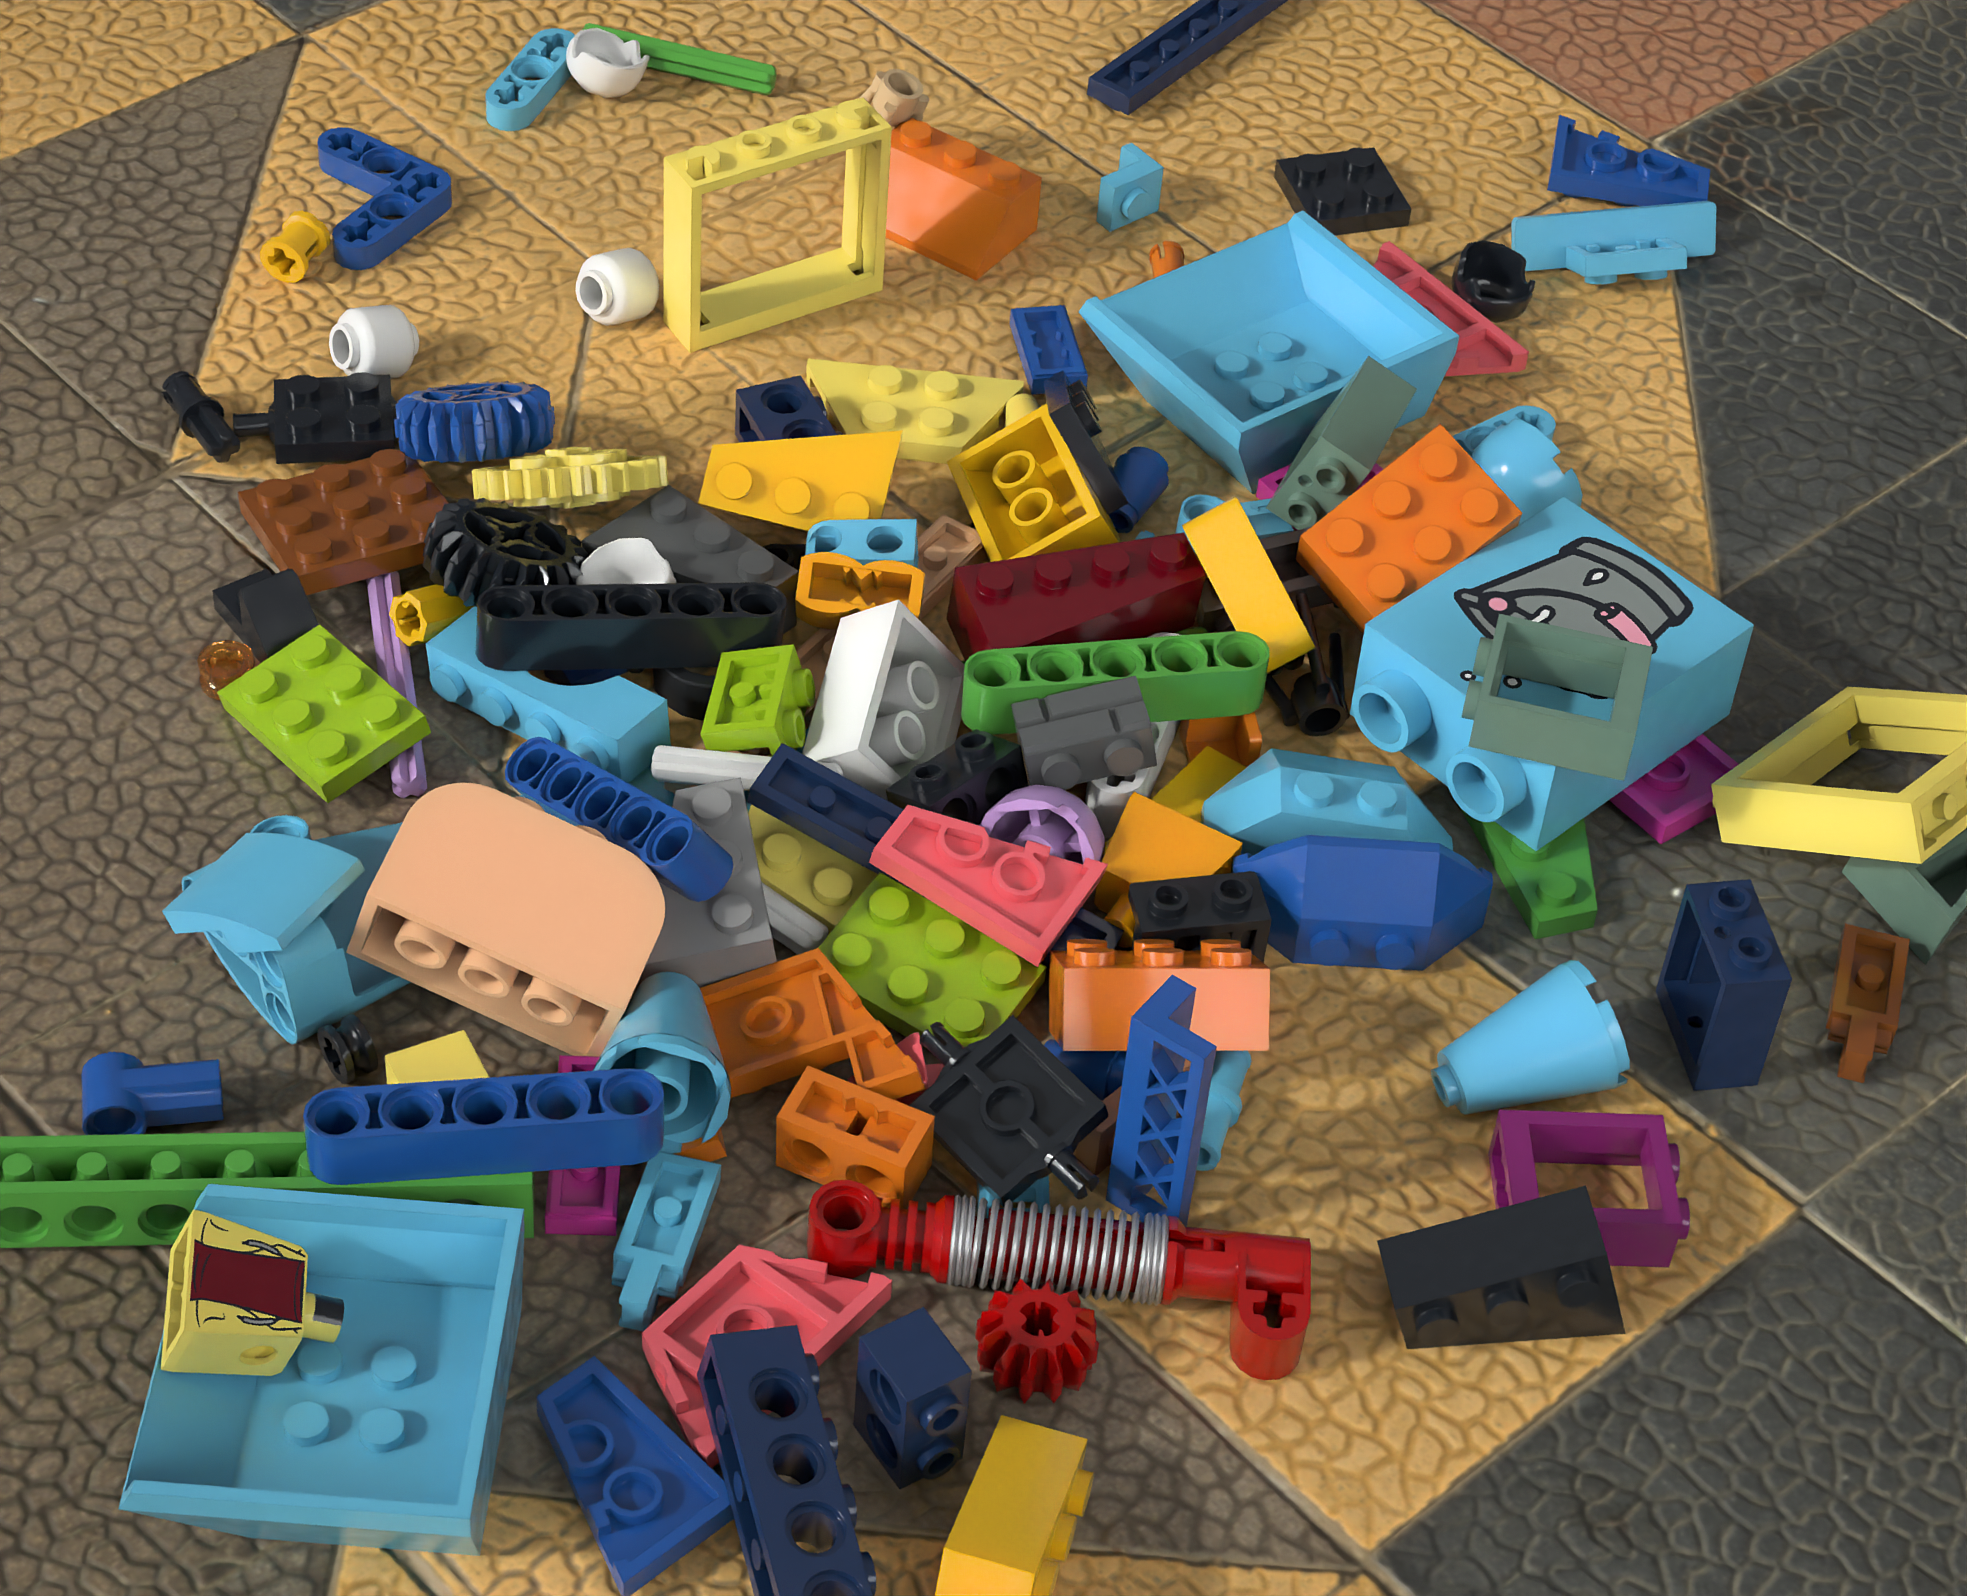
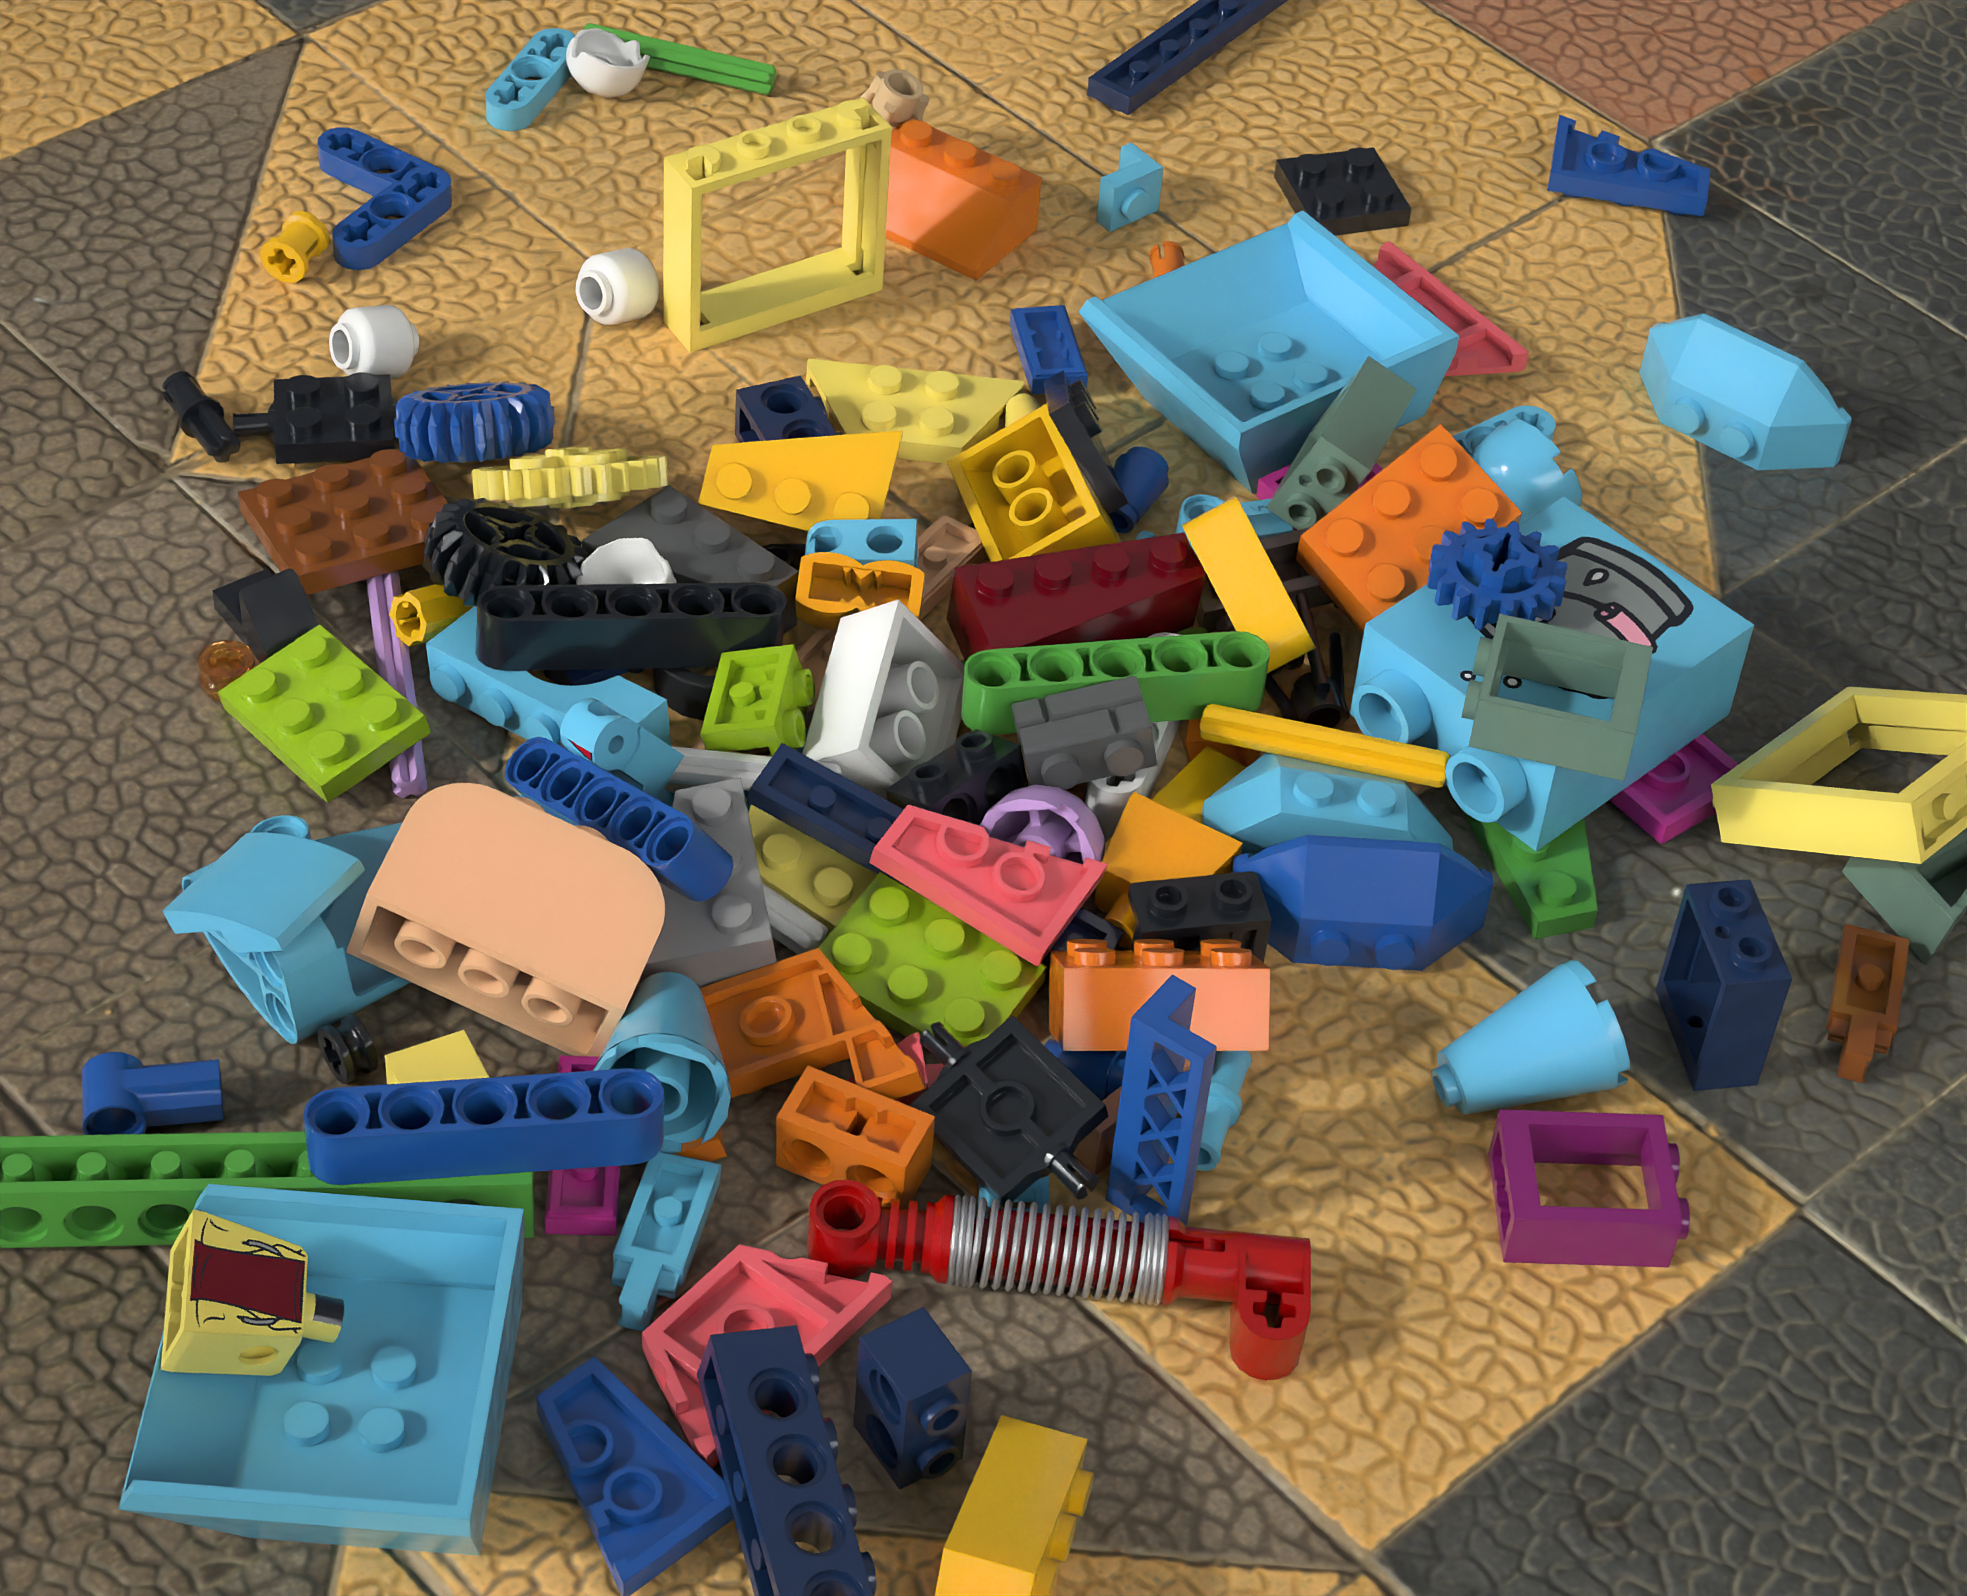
red gear [975,1278,1099,1404] -> none
black wedge [1377,1185,1626,1349] -> none
black hair [1451,240,1535,323] -> none
medium azure bracket [1511,201,1716,284] -> none
none -> medium azure leg [560,698,684,799]
none -> yellow axle [1200,704,1450,788]
none -> blue gear [1427,519,1567,630]
none -> medium azure wedge [1639,313,1852,470]

